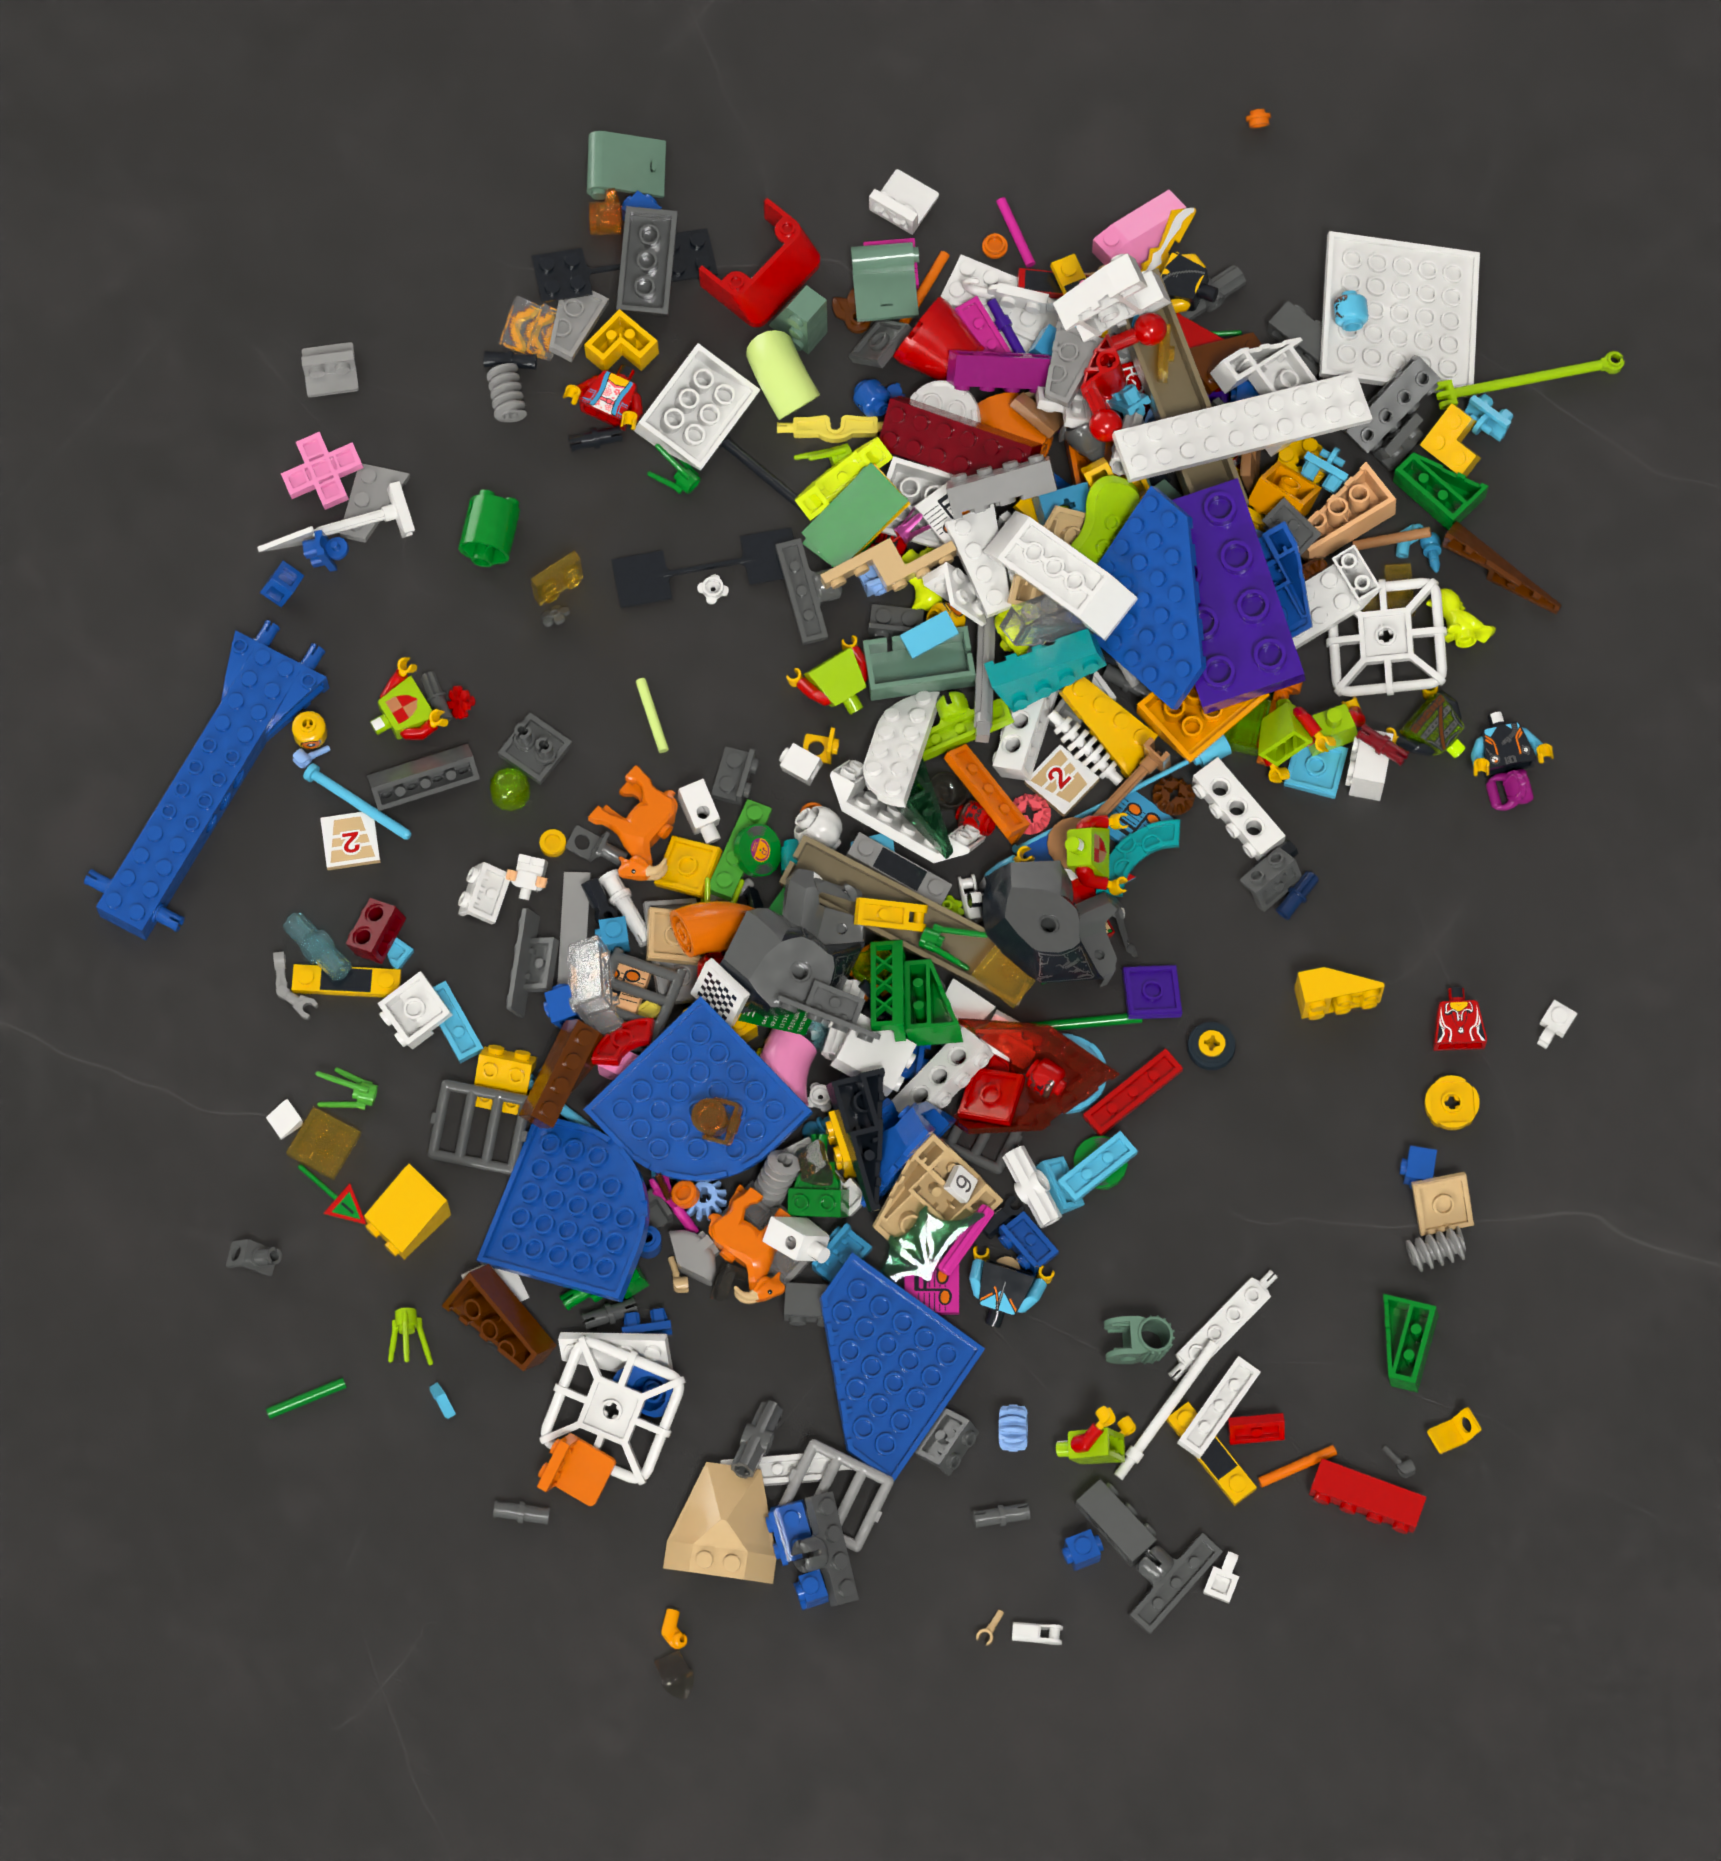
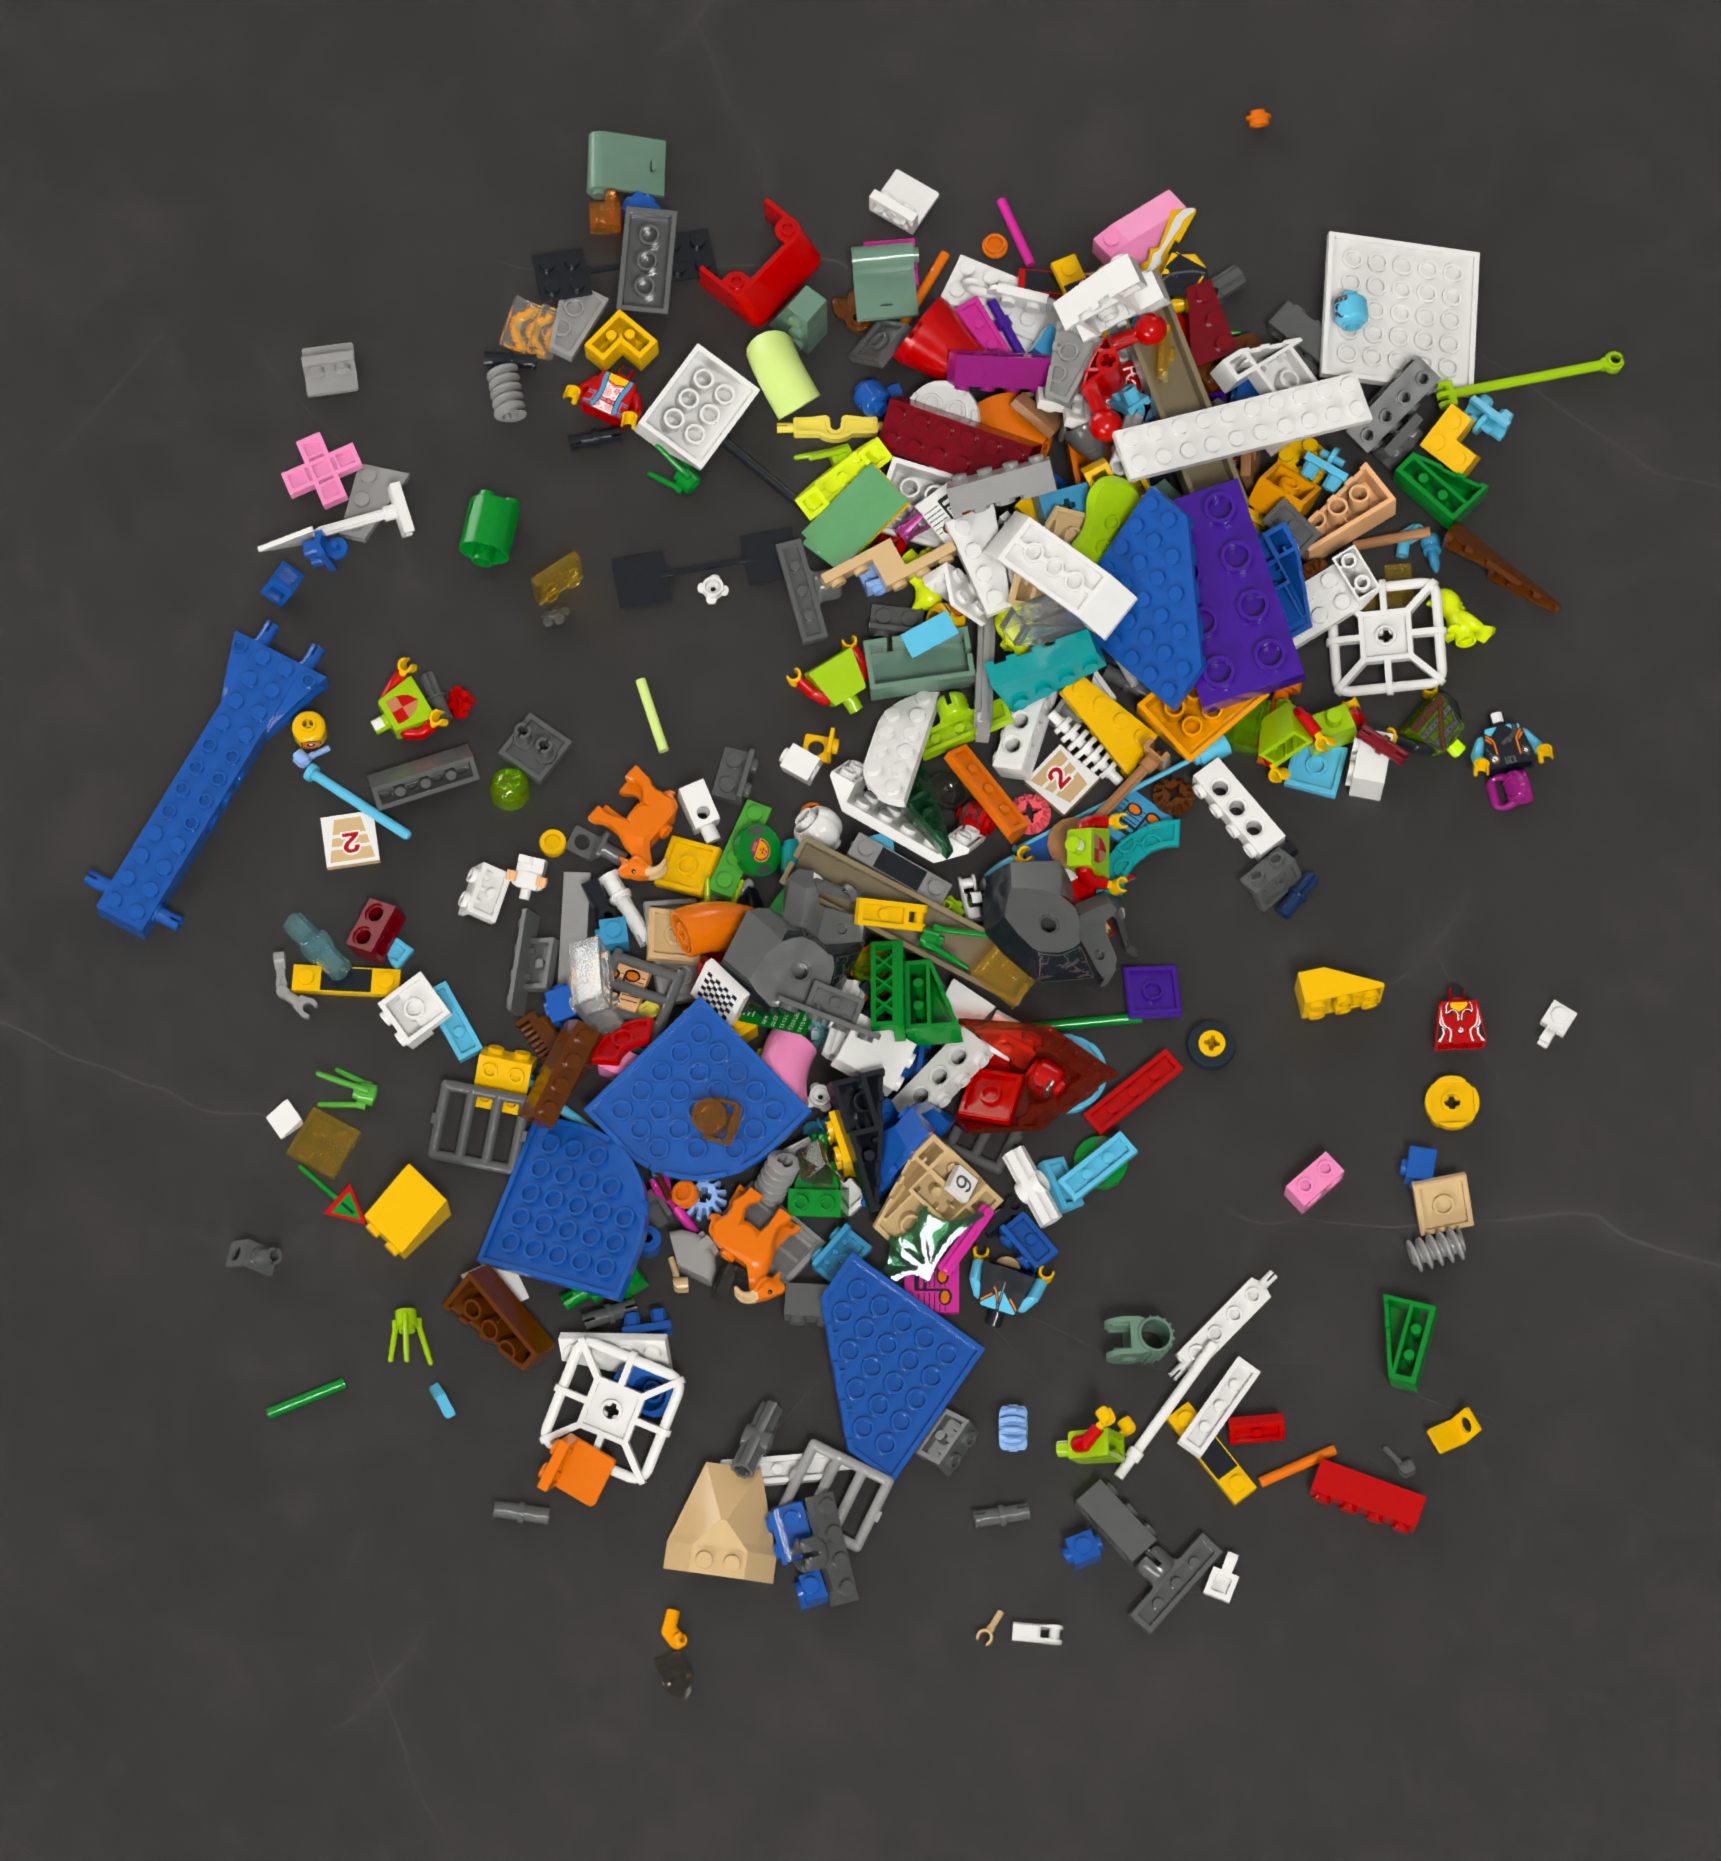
white torso [762,1216,830,1263] -> none
none -> reddish brown piece [515,1011,559,1065]
none -> dark red wing [1184,279,1238,367]
none -> bright pink brick [1284,1152,1344,1214]

